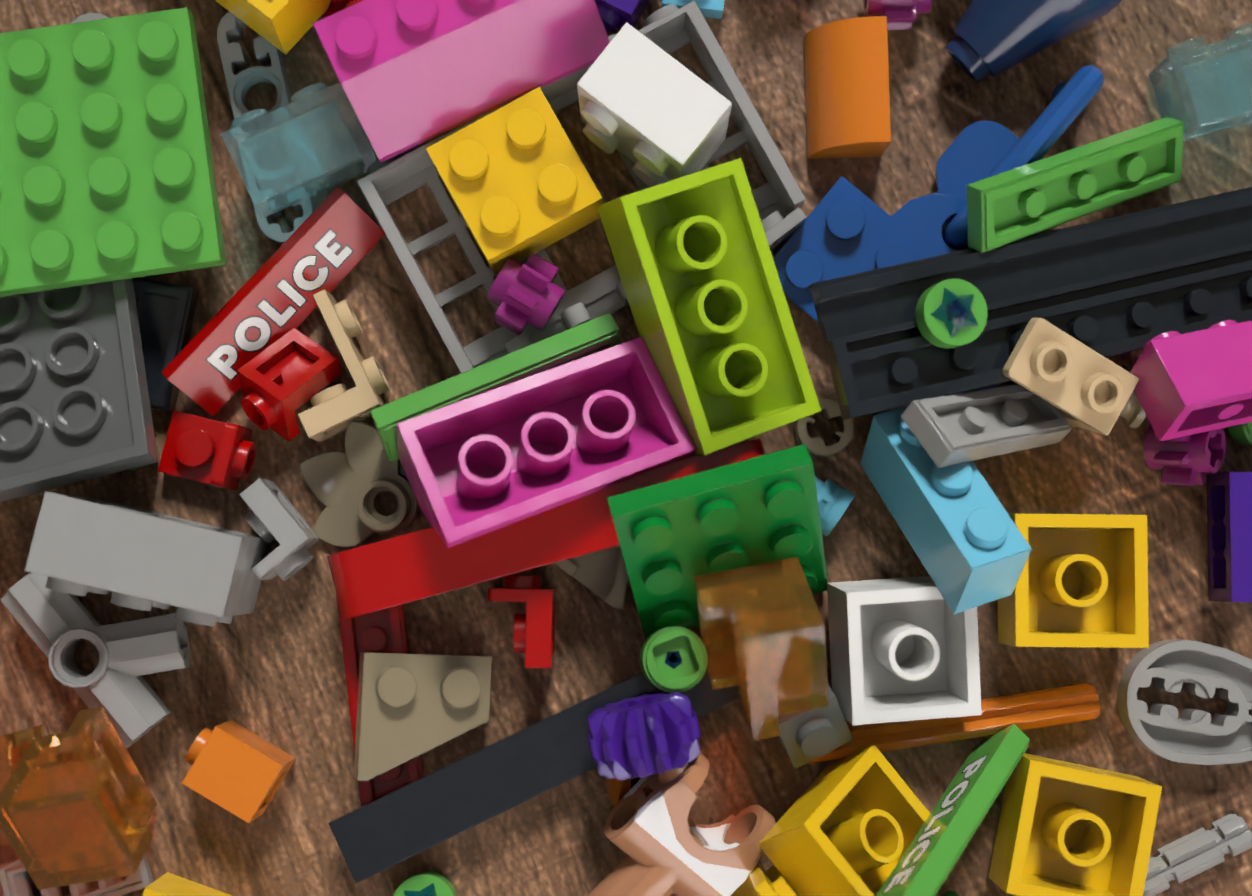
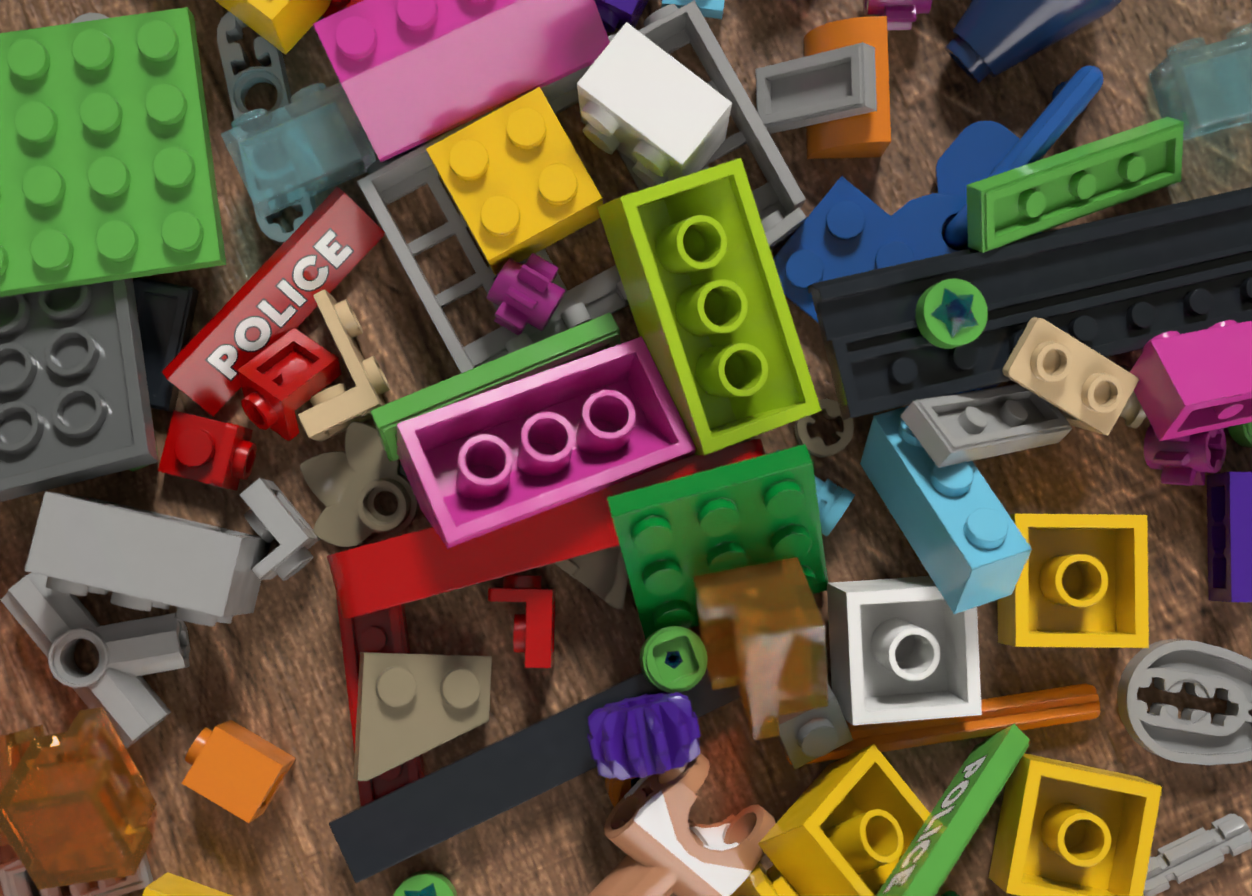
none -> light grey tile [756,42,877,134]

